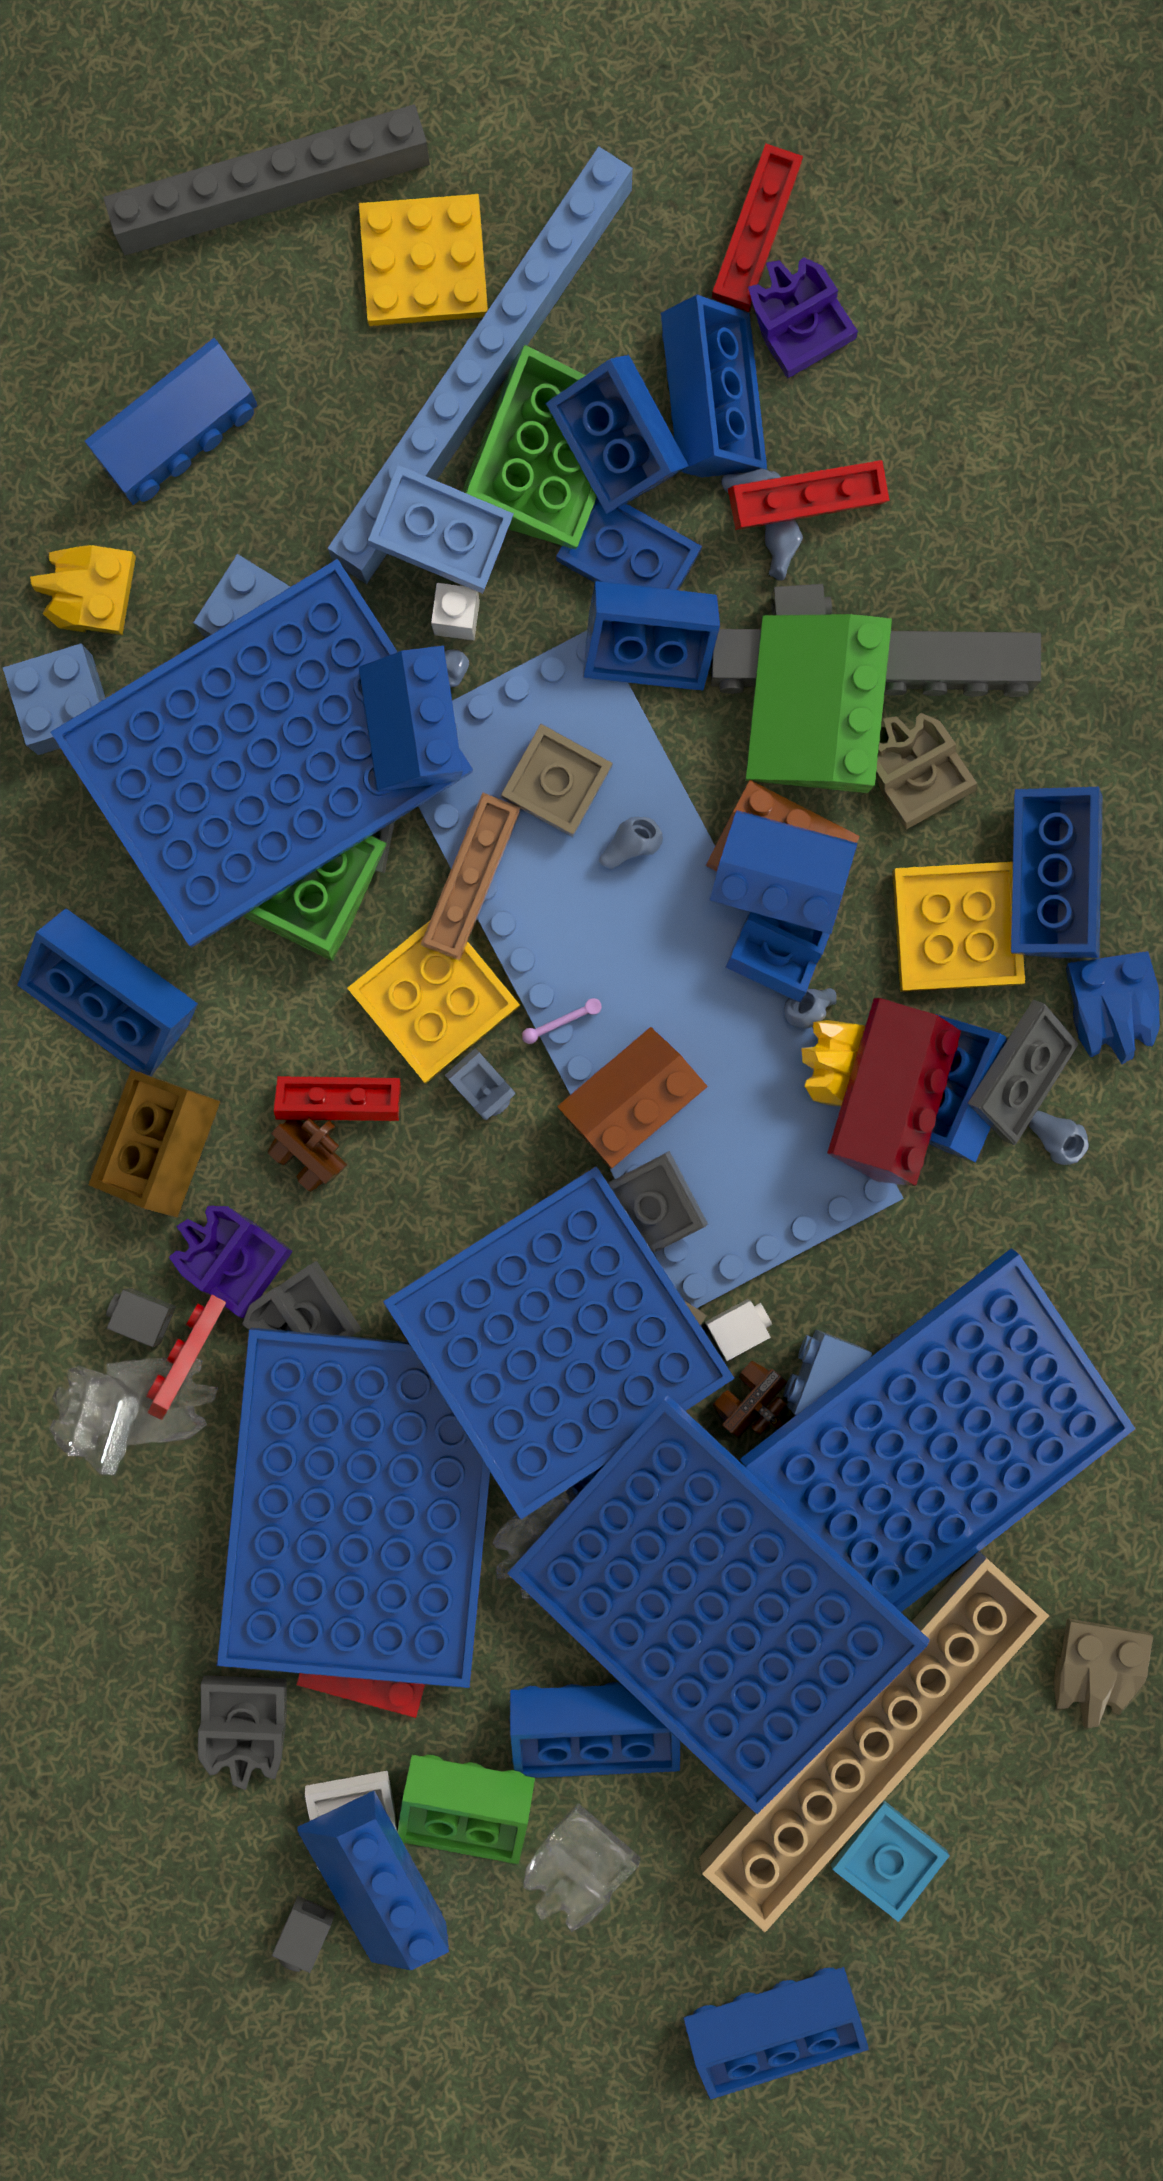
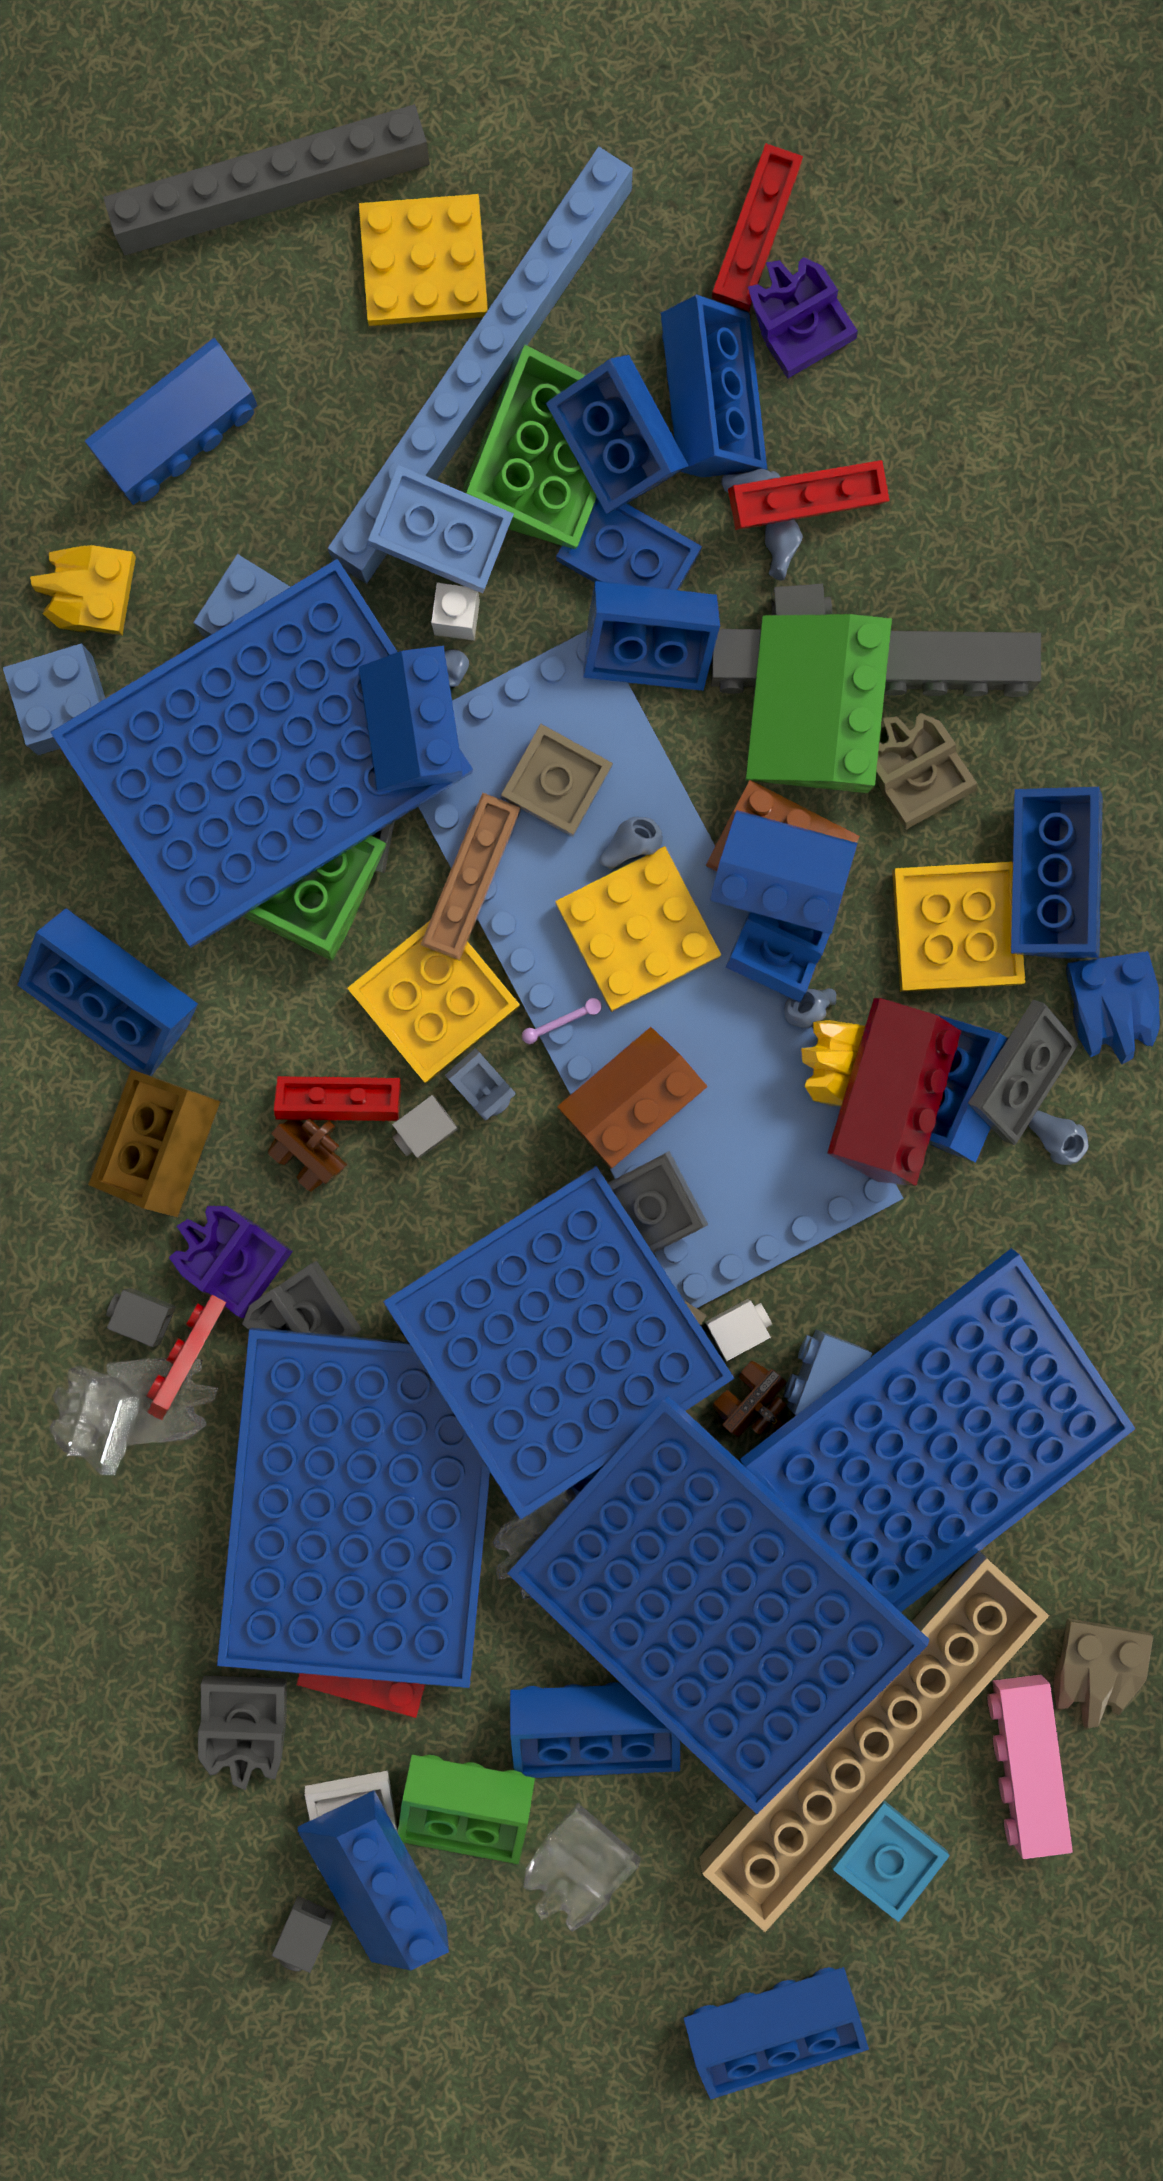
none -> light grey brick [392,1095,459,1158]
none -> yellow plate [555,846,721,1012]
none -> bright pink brick [987,1675,1073,1859]

